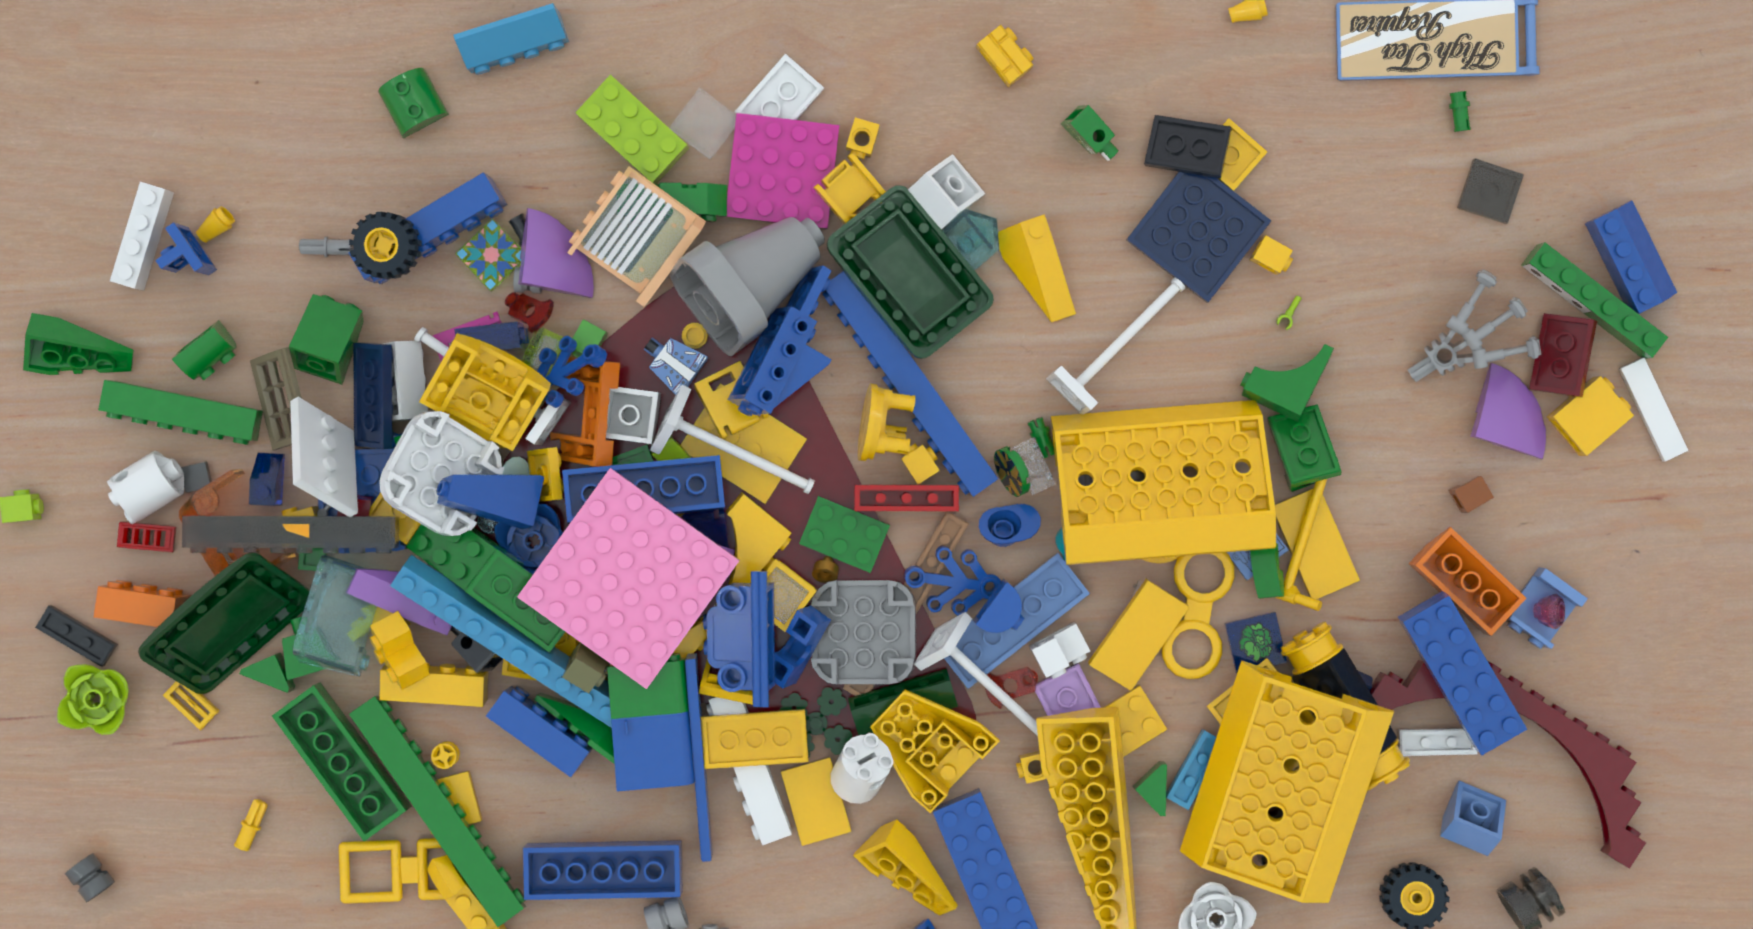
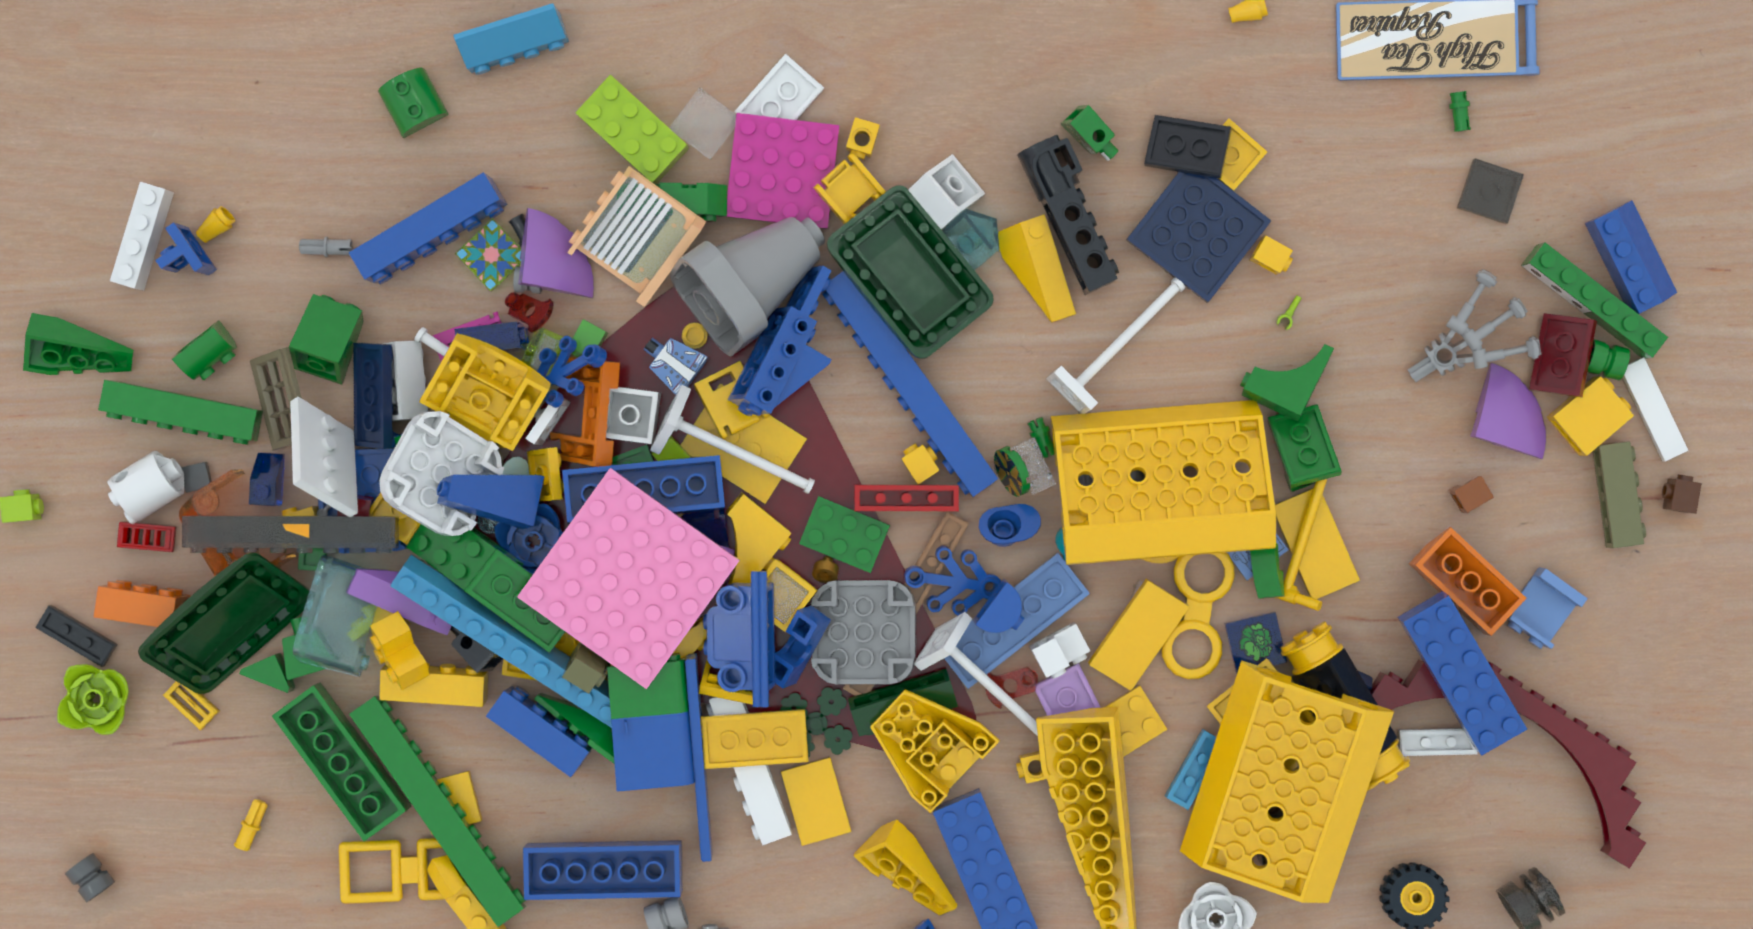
black wheel [349,212,422,279] -> none
yellow wheel [431,741,460,769] -> none
white cylinder [831,733,893,804] -> none
yellow piece [858,383,915,461] -> none
yellow brick [976,25,1034,87] -> none
green slope [1133,761,1167,816] -> none
medium blue slope [1440,781,1506,856] -> none
clear pink cone [1533,594,1565,629] -> none
none -> black brick [1017,135,1119,295]
none -> green wheel [1588,339,1630,381]
none -> olive brick [1593,441,1646,548]
none -> reddish brown brick [1662,474,1702,514]

